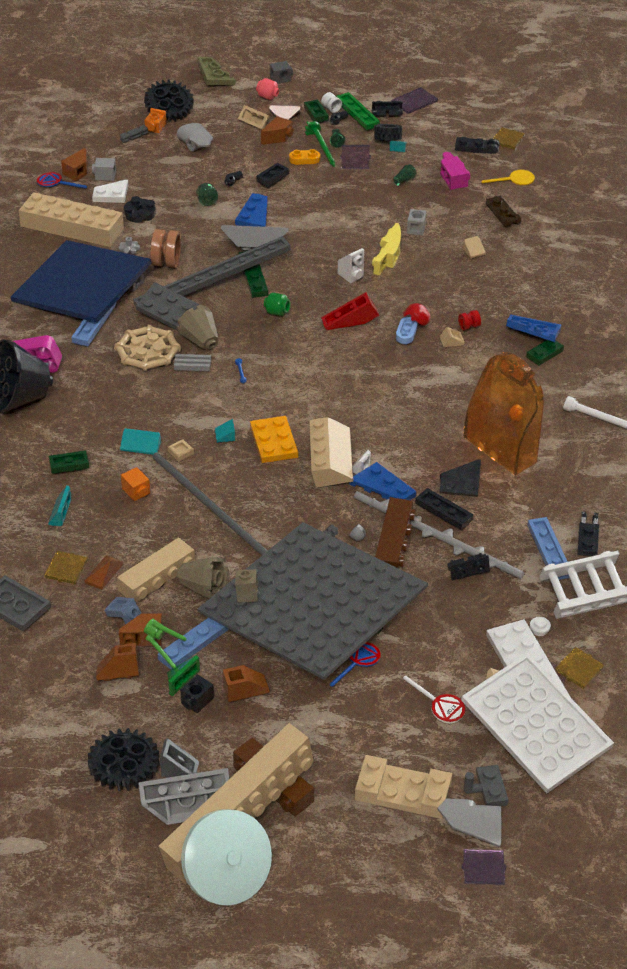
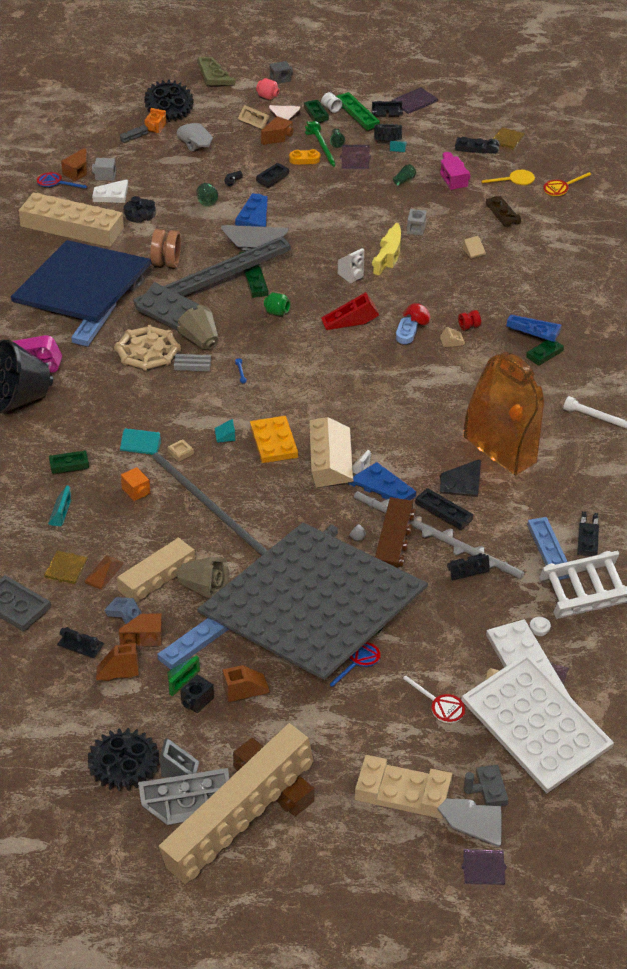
light grey plant [119,237,140,254] -> none
bright green plant [144,618,186,669] -> none
light aqua dish [181,809,272,905] -> none
dark tan brick [235,569,258,603] -> none
black arm [330,111,348,125] -> none
clear yellow piece [555,646,604,689] -> none
none -> black hinge [57,627,104,658]
none -> piece [543,172,591,196]

